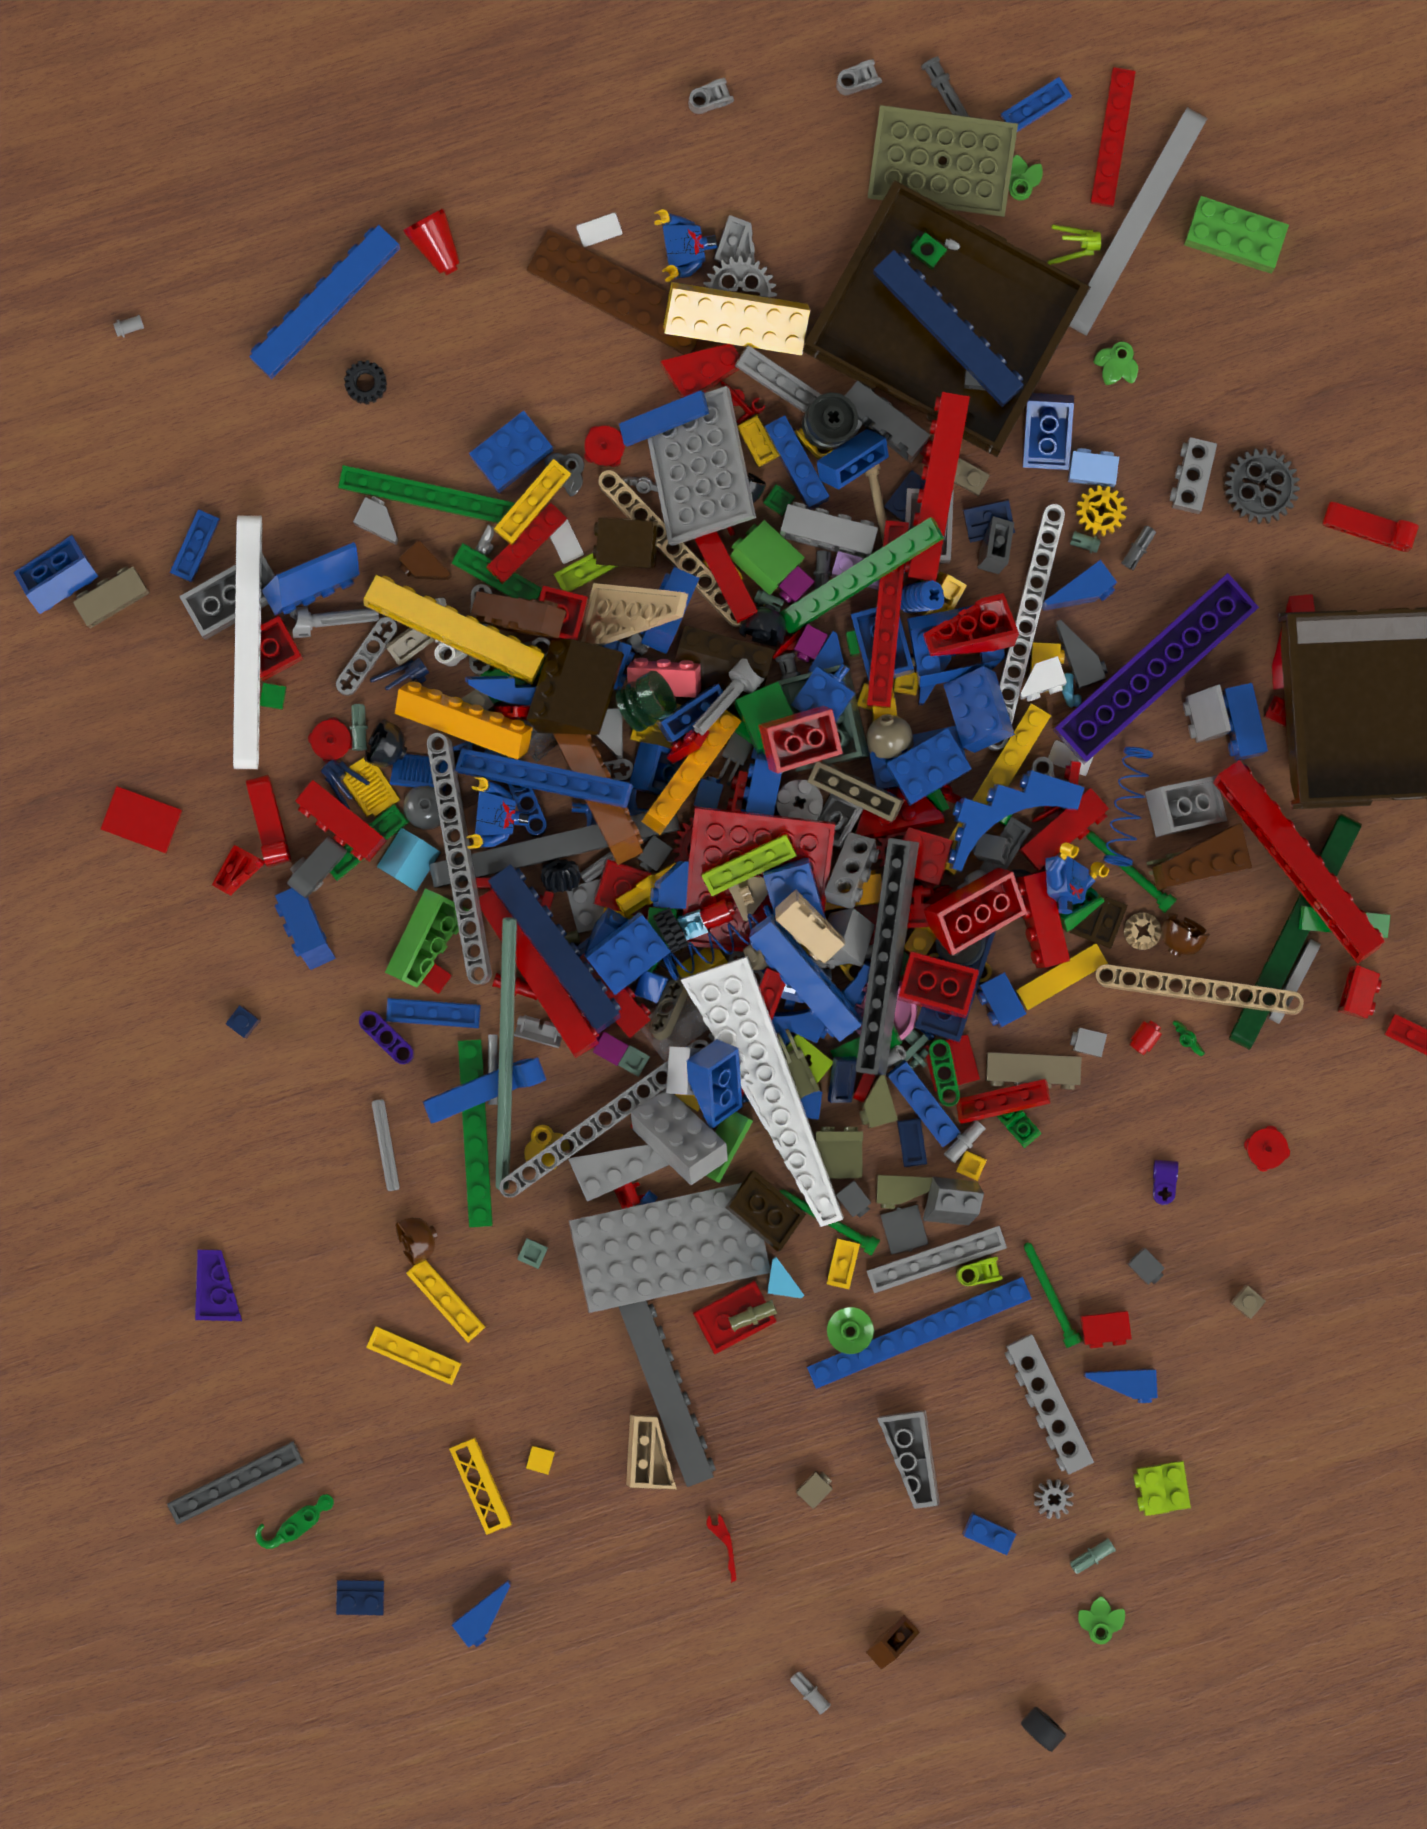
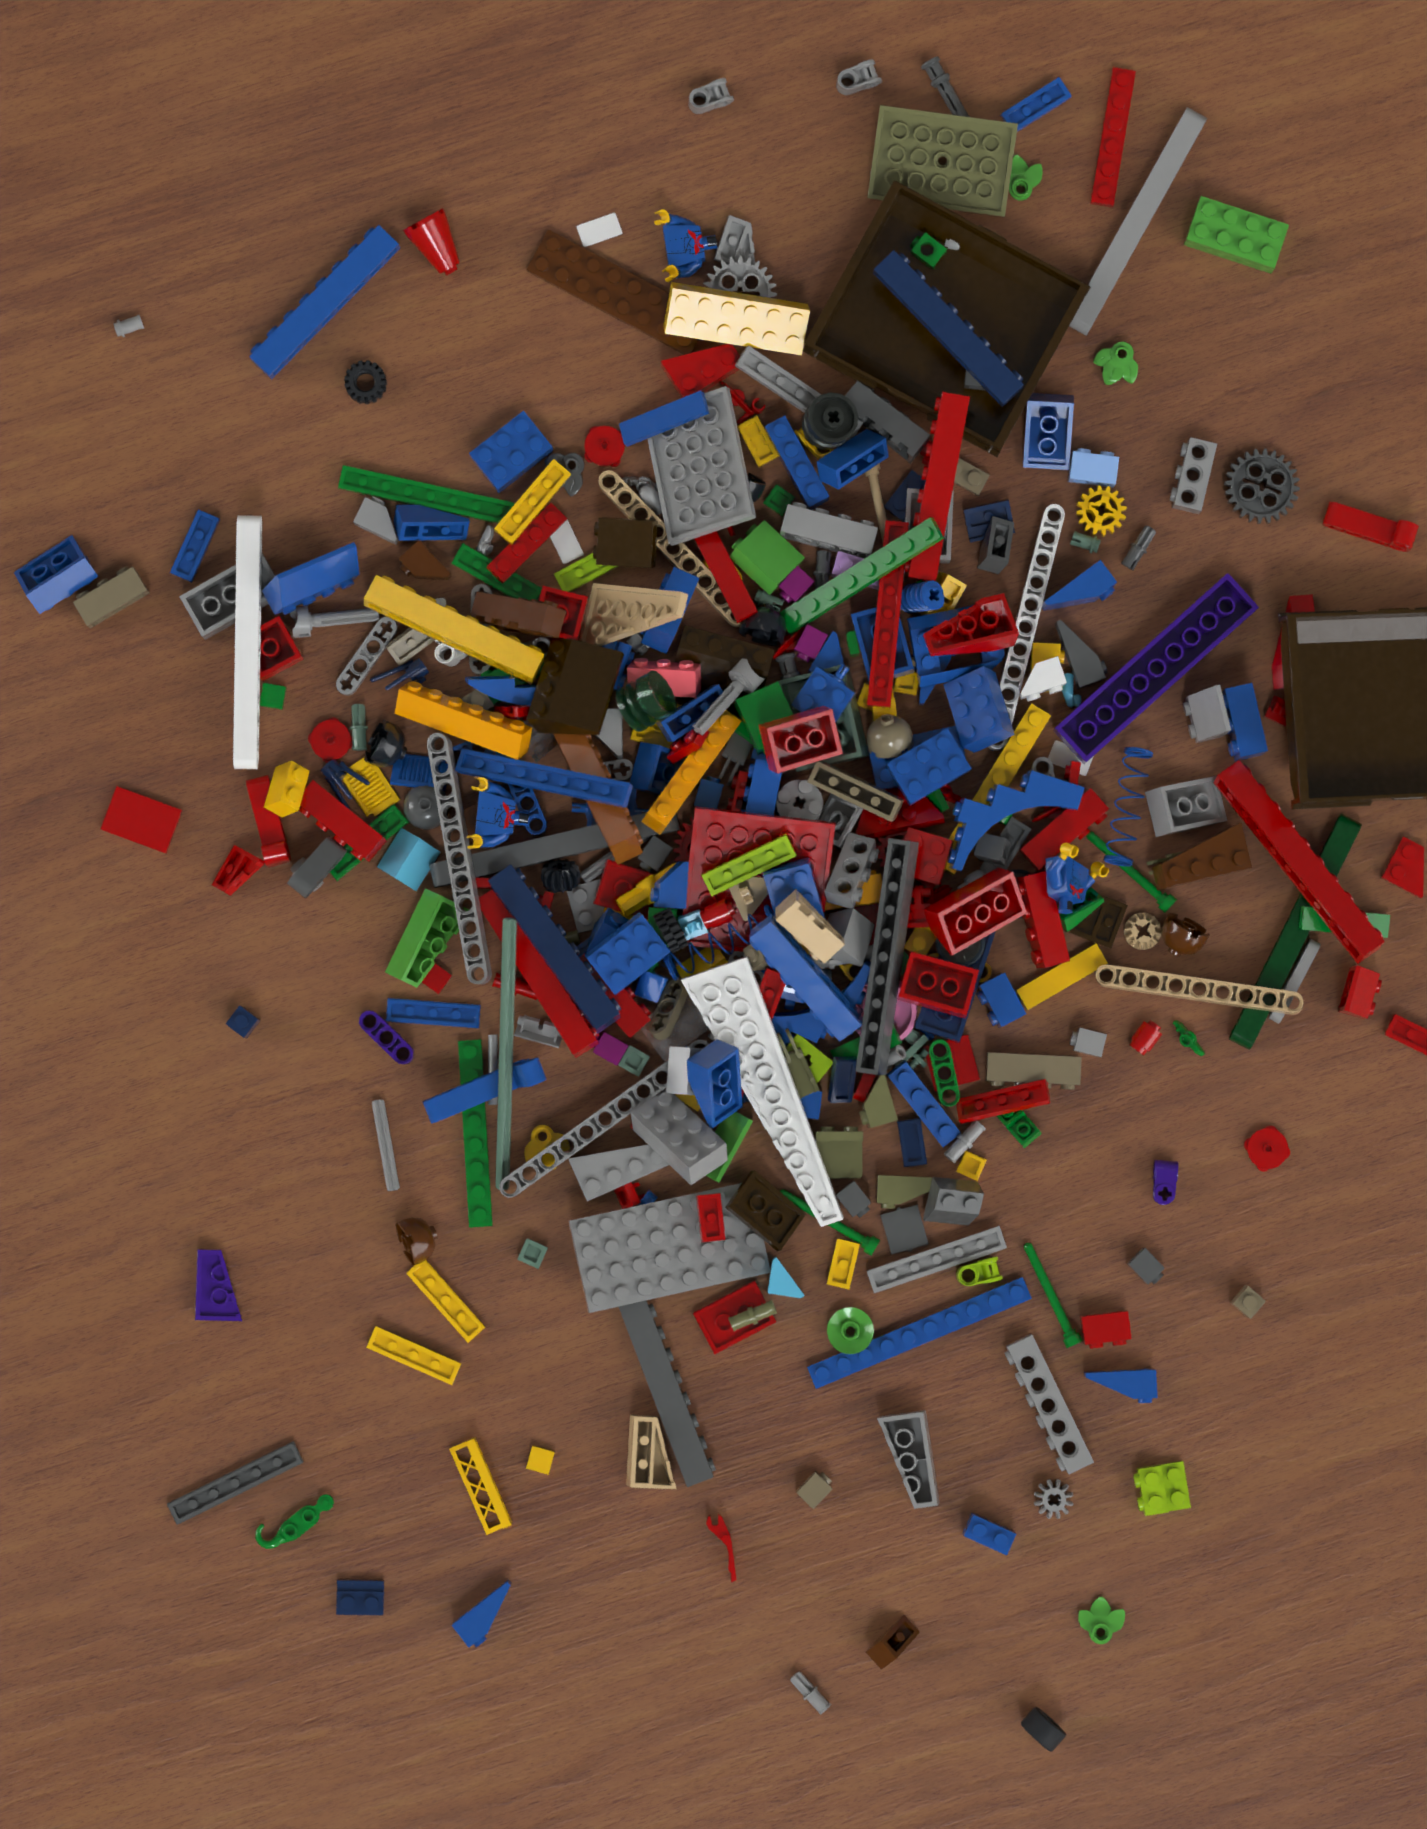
blue wedge [275,888,336,970] -> none
lime plant [1047,225,1101,265] -> none
sand green axle [1070,1538,1116,1574] -> none
none -> yellow brick [264,760,310,817]
none -> blue slope [393,505,470,541]
none -> light grey cylinder [639,485,662,515]
none -> red plate [696,1193,726,1243]
none -> red wing [1381,836,1424,899]

